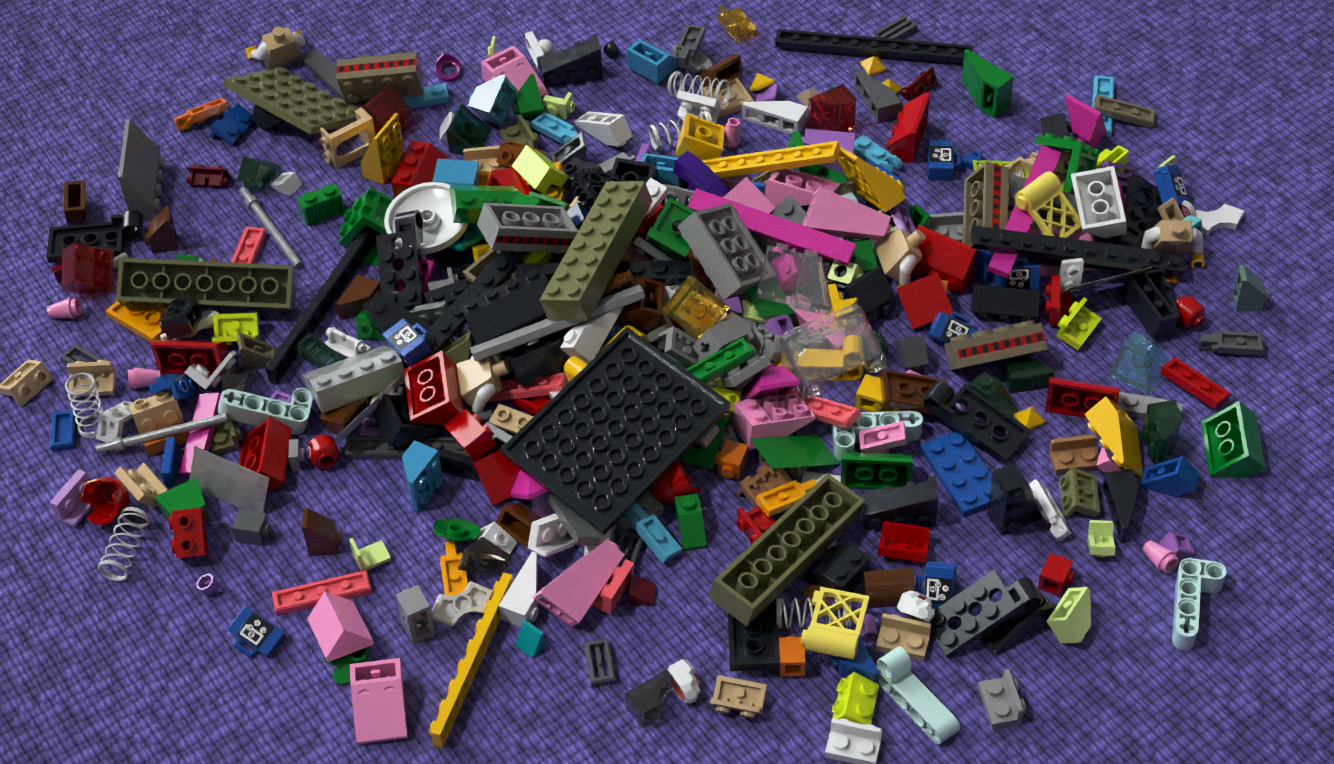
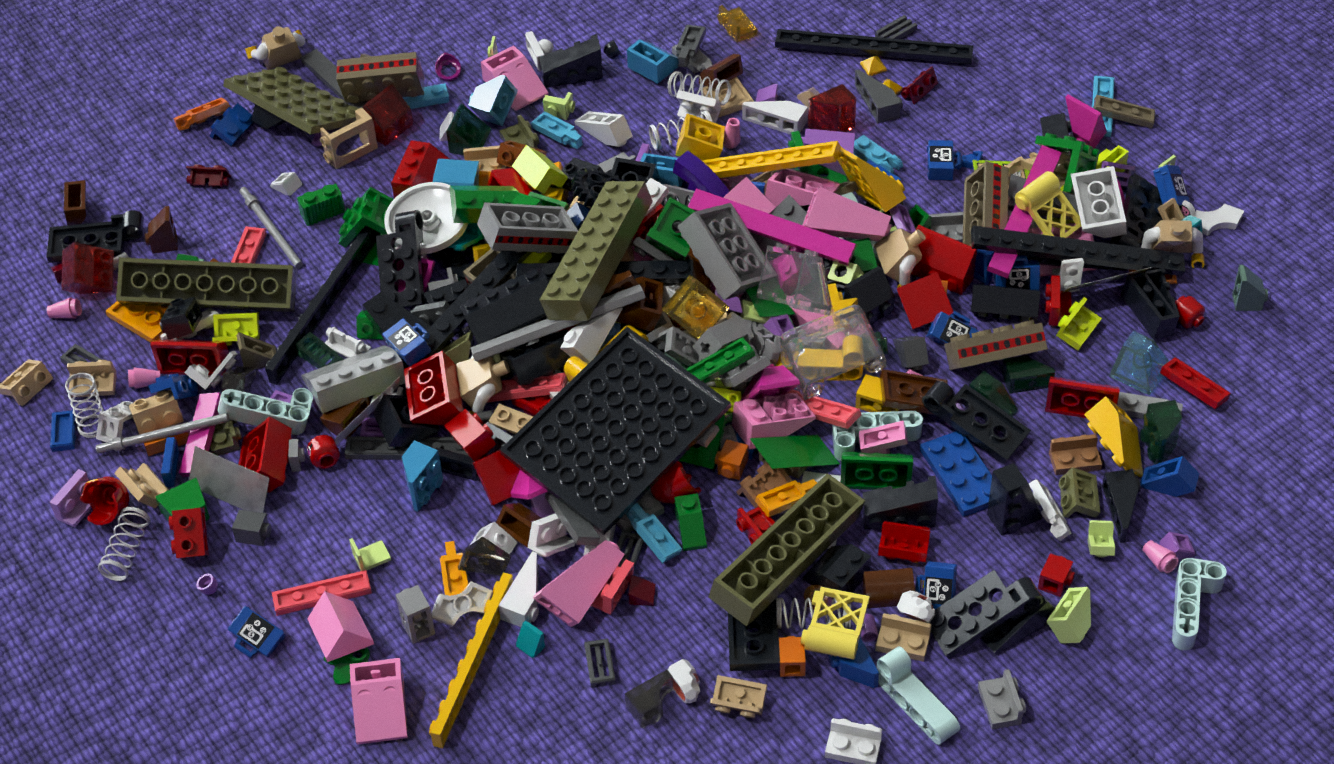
light grey slope [118,119,166,221] -> none
clear green slope [237,156,281,190] -> none
reddish brown slope [302,508,342,556] -> none
reddish brown slope [336,275,380,320] -> none
yellow slope [361,113,405,184] -> none
green dish [433,518,480,544] -> none
green slope [512,74,544,121] -> none
dark grey slope [551,132,587,168] -> none
yellow slope [749,73,775,92] -> none
neon yellow bracket [832,672,879,725] -> none
red slope [886,92,930,164] -> none
green slope [962,49,1014,119] -> none
yellow slope [1014,406,1046,430] -> none
bright pink slope [1096,447,1123,473] -> none
dark grey hinge [1198,330,1264,356] -> none
green slope [1201,401,1266,478] -> none

